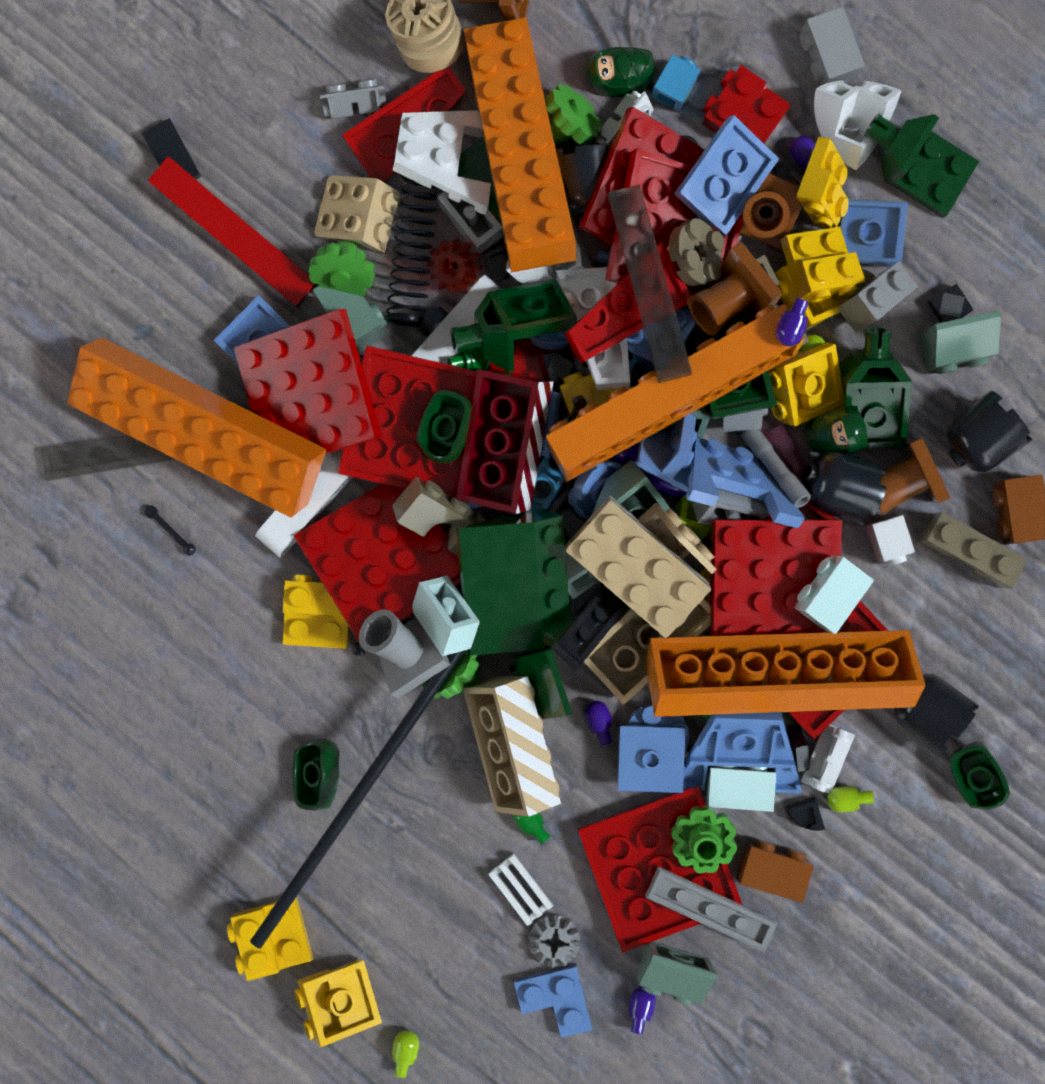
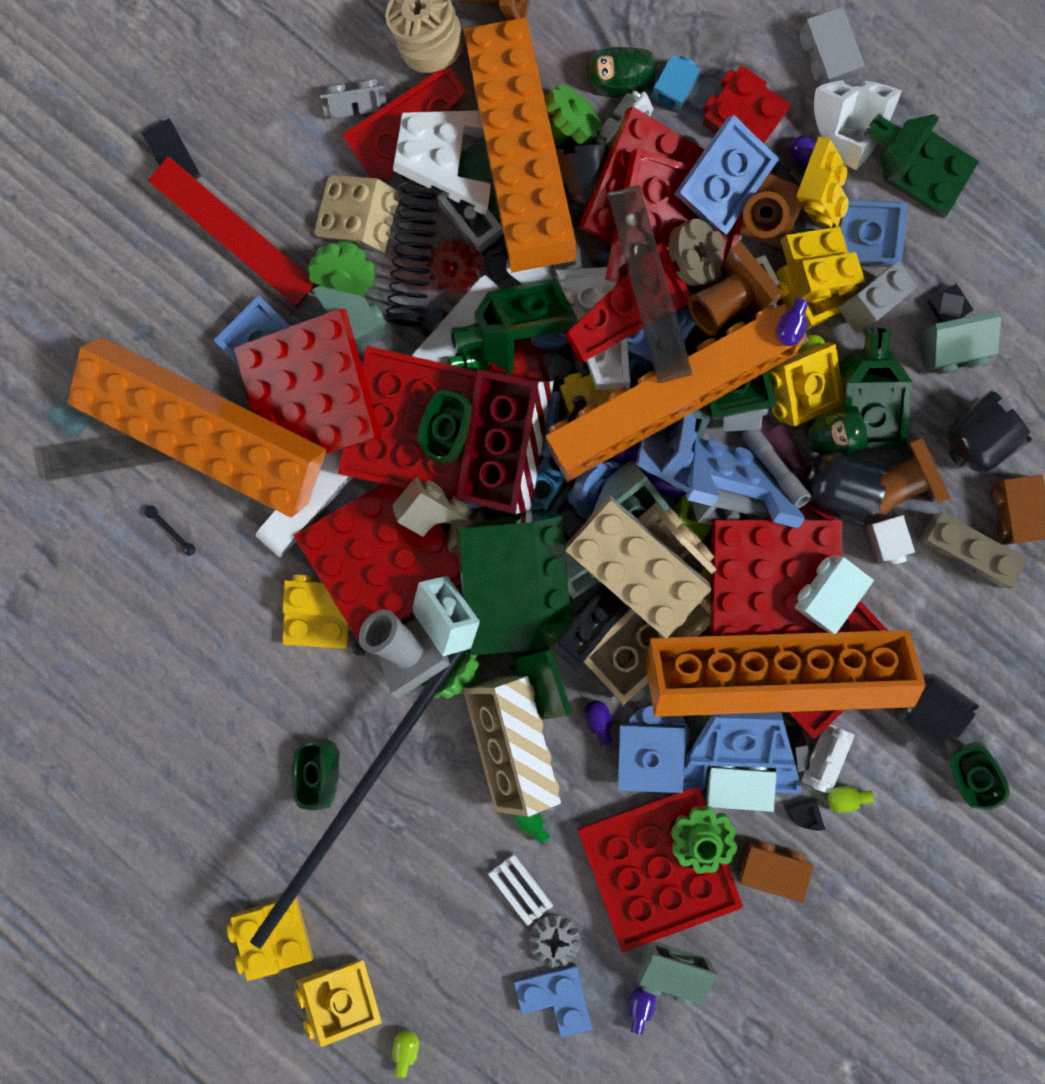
light grey tile [645,866,778,952] -> none
none -> clear light blue tile [50,393,94,437]

